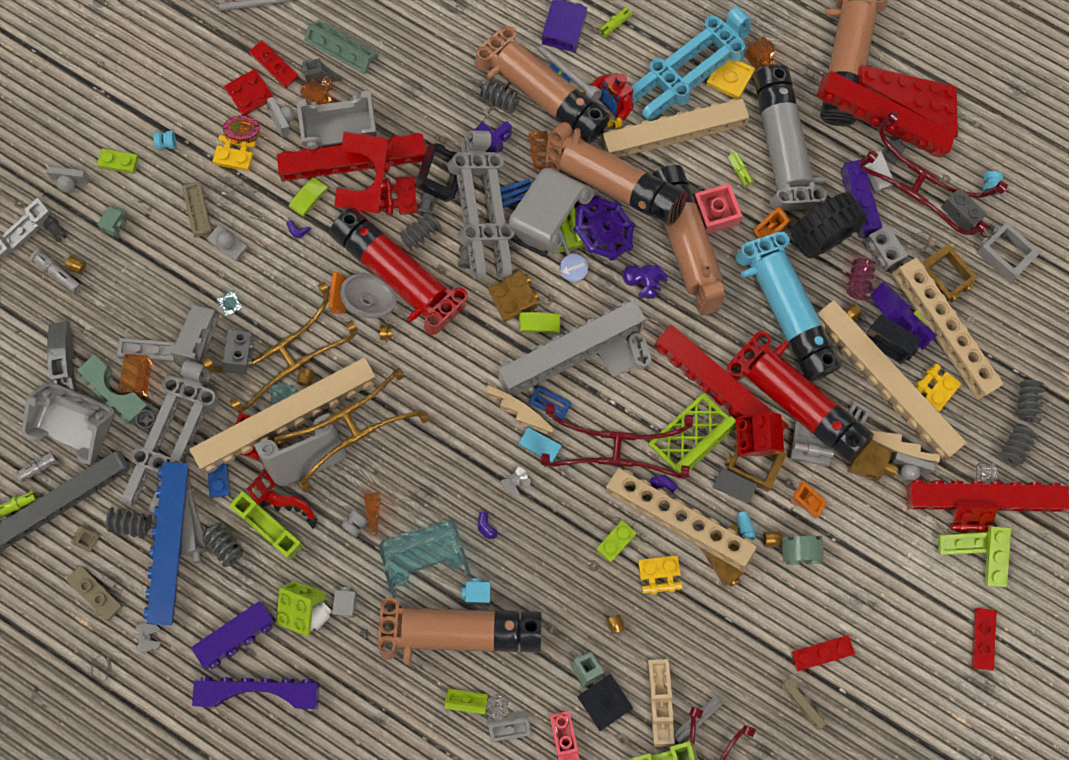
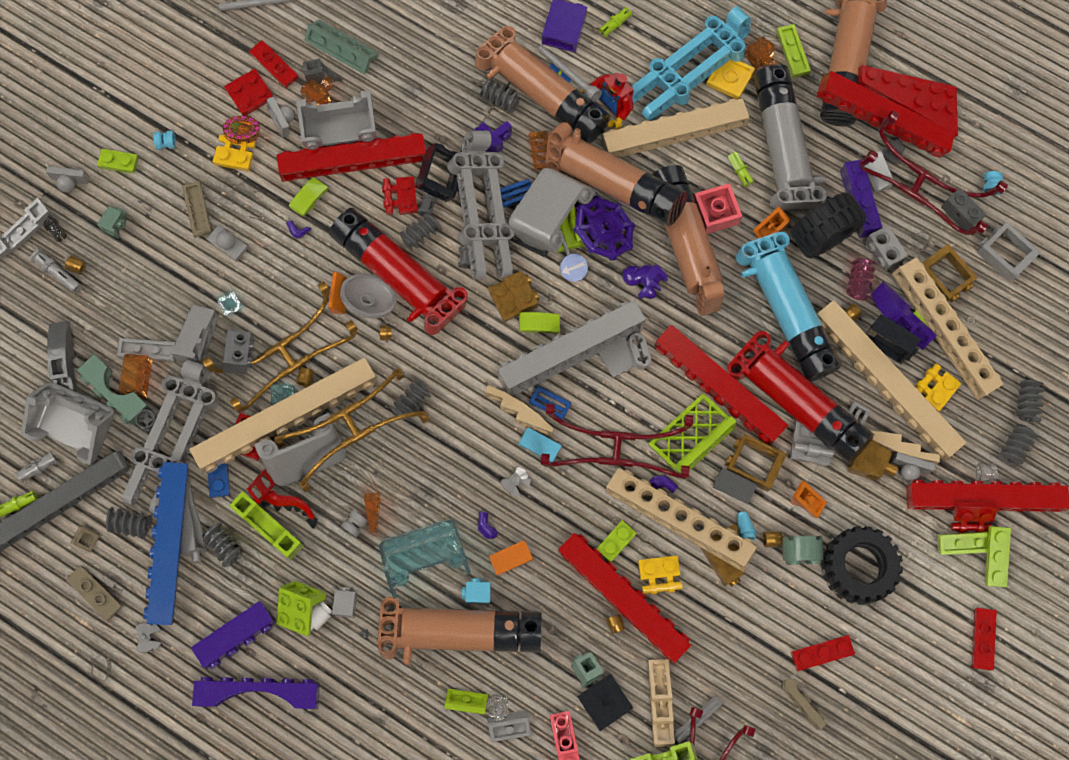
red arch [334,132,393,214] -> none
red slope [735,410,784,457] -> none
none -> dark grey piece [390,379,431,421]
none -> orange slope [489,540,533,576]
none -> red brick [558,532,691,664]
none -> lime plate [776,24,811,78]
none -> black tyre [821,526,903,605]

